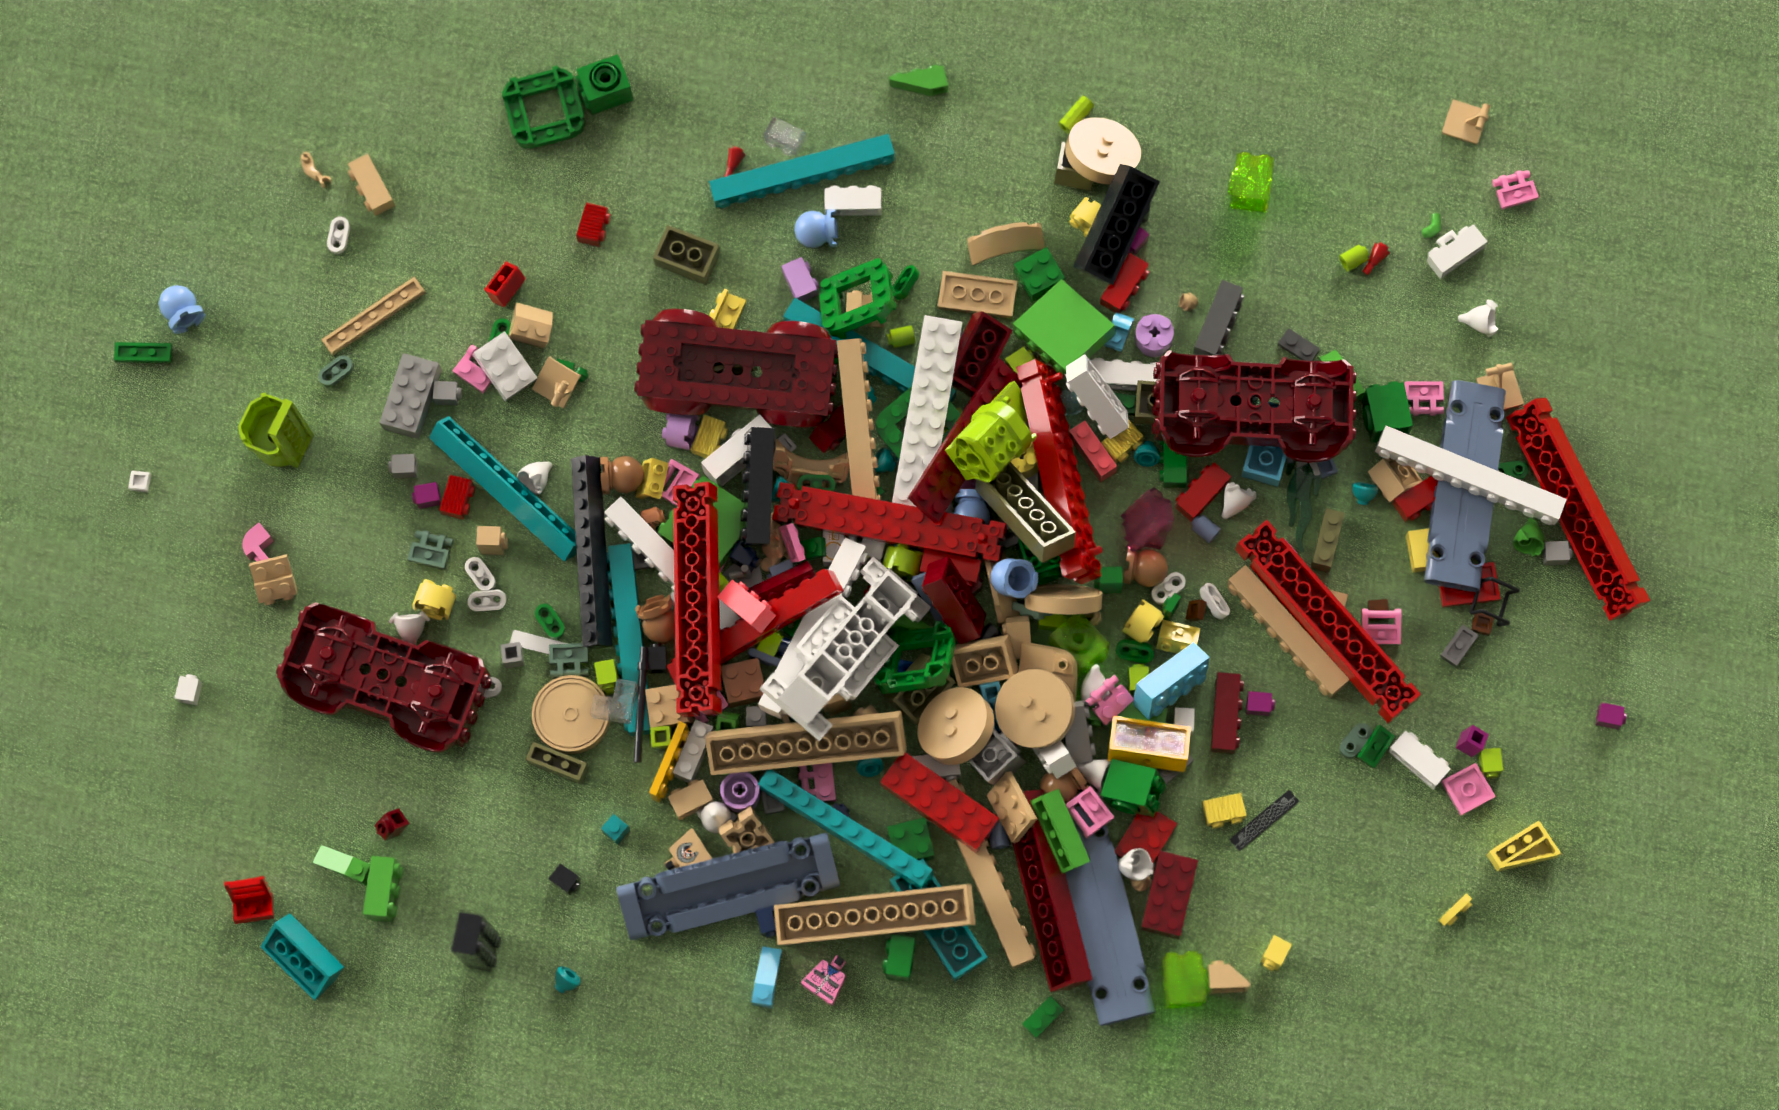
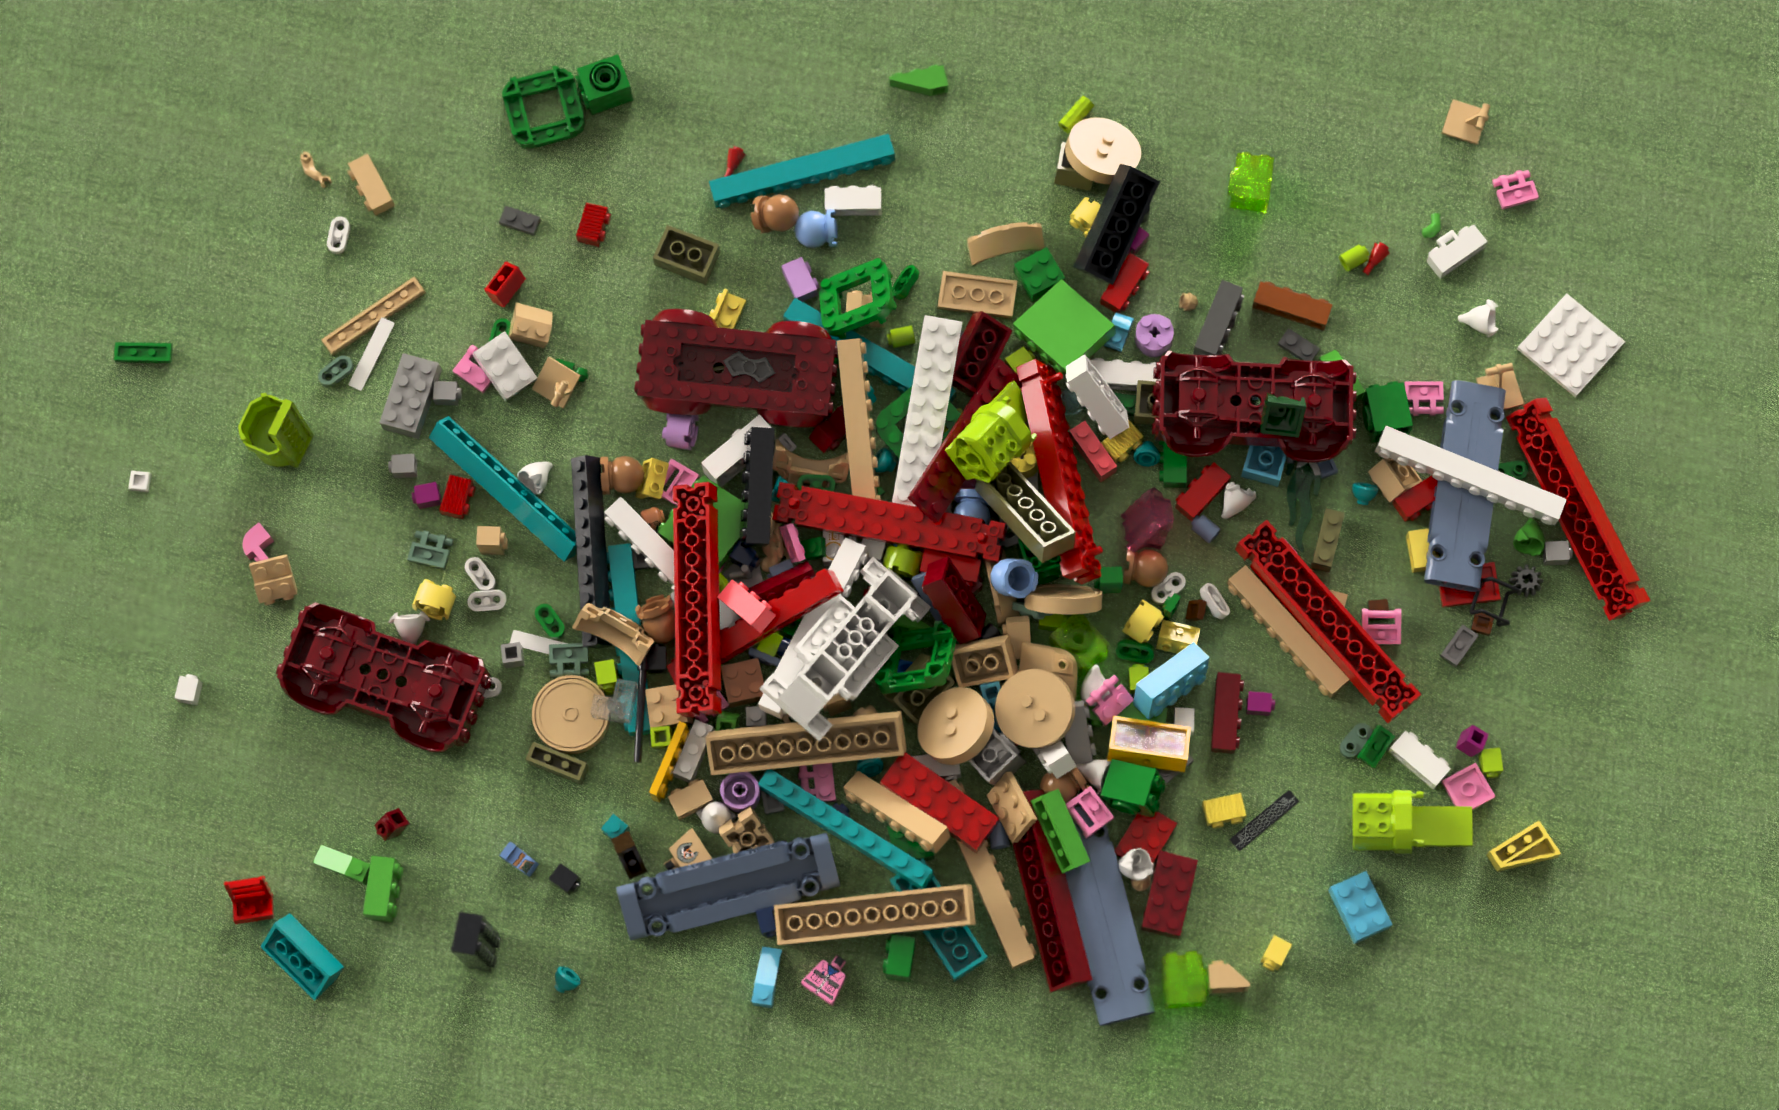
light blue tile [158,285,205,334] -> none
light yellow brick [691,415,728,458] -> none
clear brick [763,117,807,156] -> none
green plate [1022,996,1064,1038] -> none
tan plate [1082,611,1102,627] -> none
light yellow plate [1439,893,1472,926] -> none
magenta brick [1595,702,1627,729] -> none
none -> white sticker [349,317,394,391]
none -> dark grey plate [499,205,541,236]
none -> medium blue leg [499,841,539,877]
none -> tan windscreen [572,603,654,666]
none -> dark brown brick [611,831,648,880]
none -> dark grey tile [723,351,776,383]
none -> medium nougat tile [751,194,799,233]
none -> tan brick [843,771,950,854]
none -> dark orange brick [1252,281,1333,331]
none -> dark green brick [1260,393,1307,438]
none -> medium azure brick [1328,871,1392,944]
none -> lime piece [1353,790,1473,854]
none -> dark grey gear [1509,564,1543,598]
none -> white plate [1517,294,1625,398]

